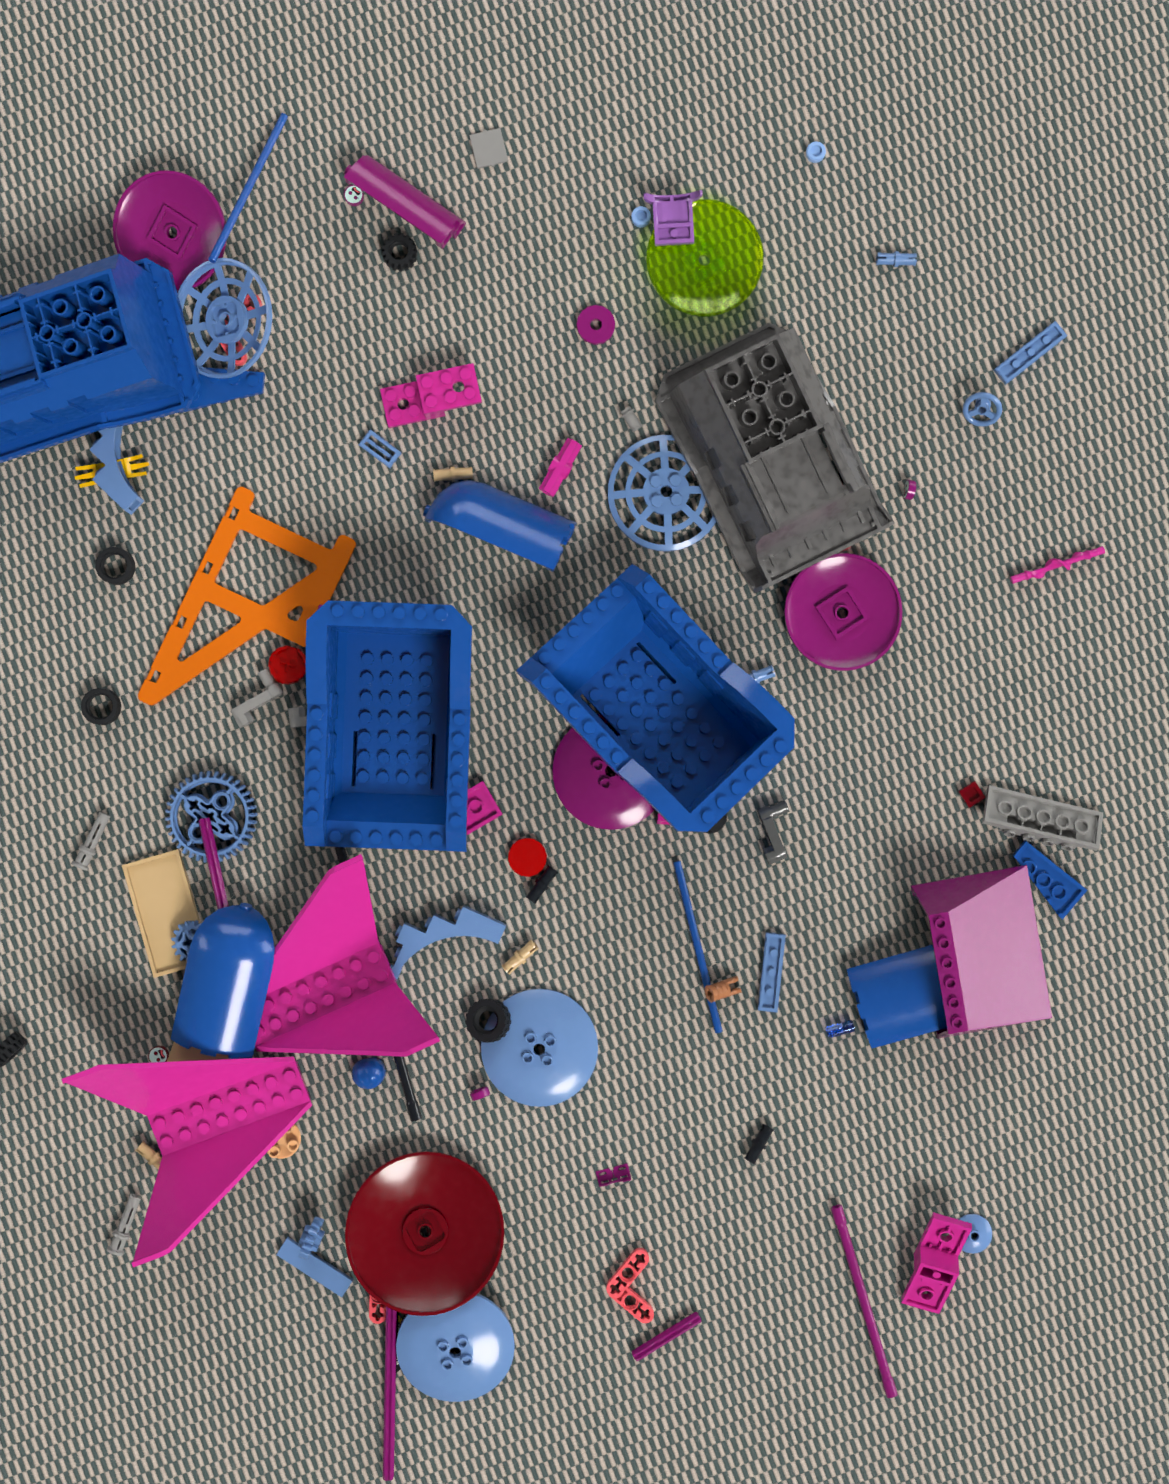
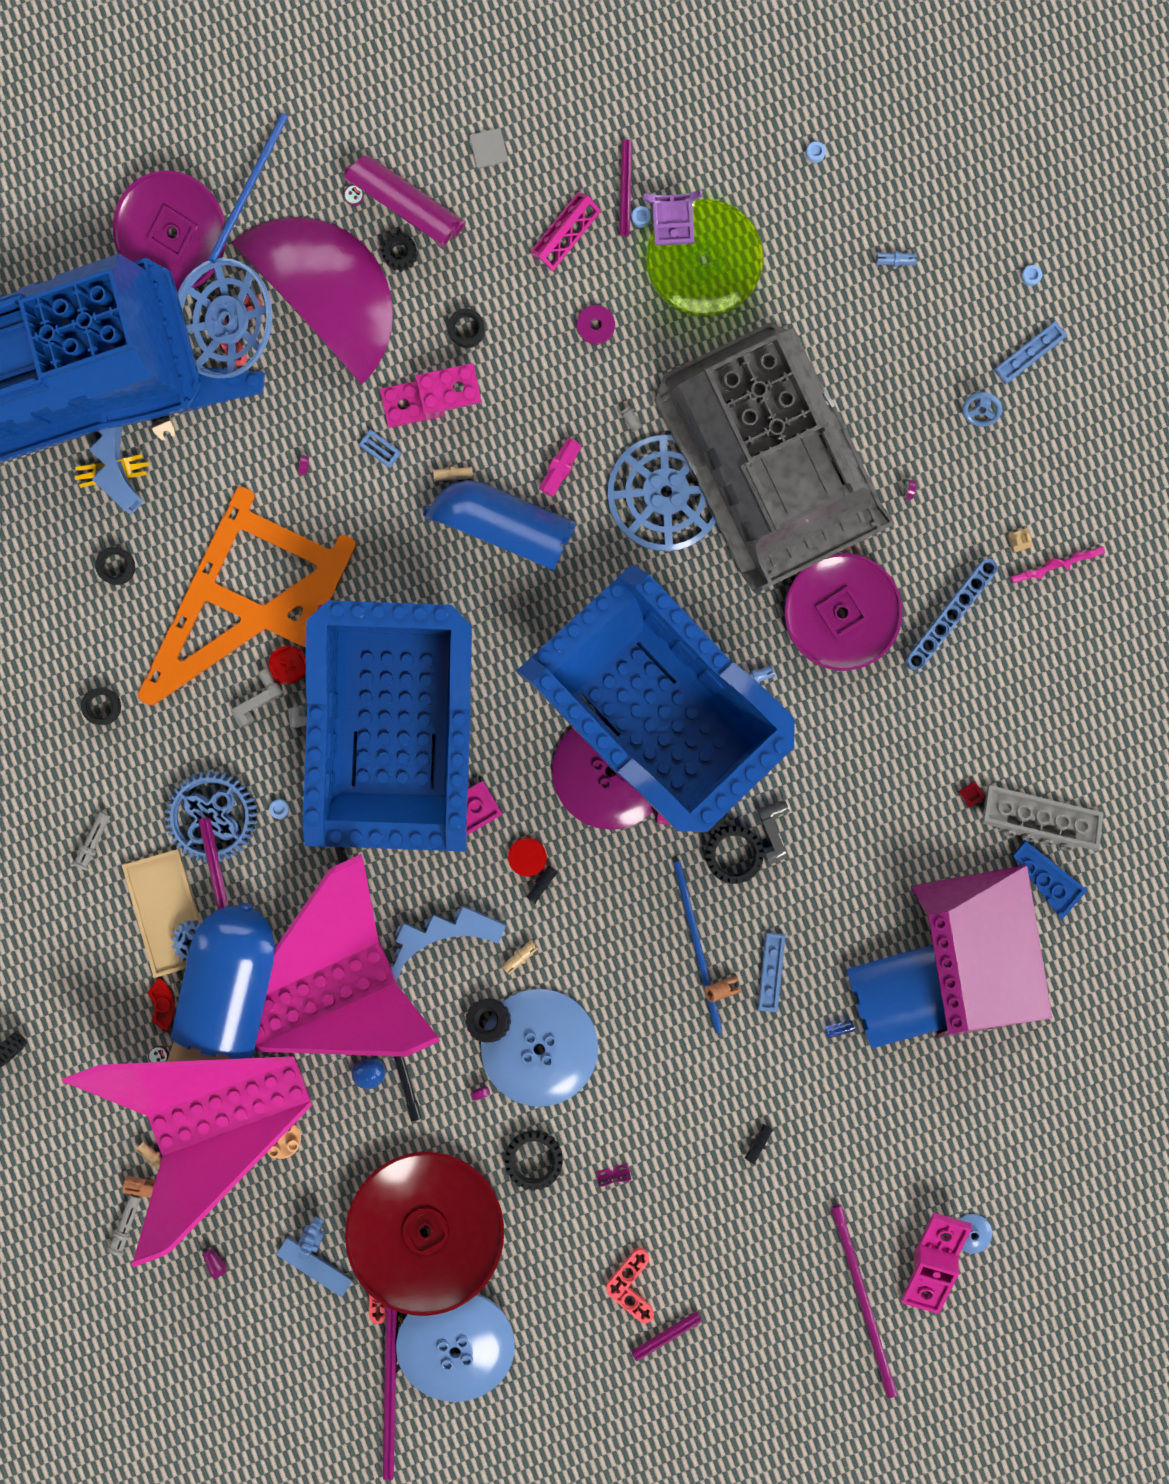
none -> nougat hinge [123,1176,155,1198]
none -> red tile [147,977,176,1032]
none -> tan tile [152,415,175,440]
none -> magenta cone [202,1249,228,1280]
none -> magenta brick [231,217,393,385]
none -> light blue tile [269,799,290,819]
none -> magenta tile [298,455,310,476]
none -> black tyre [448,308,485,348]
none -> black tyre [505,1130,563,1191]
none -> dark pink fence [530,192,601,271]
none -> magenta axle [619,140,632,237]
none -> black tyre [705,826,764,884]
none -> medium blue beam [905,559,998,670]
none -> tan tile [1007,528,1033,553]
none -> light blue tile [1021,265,1042,286]

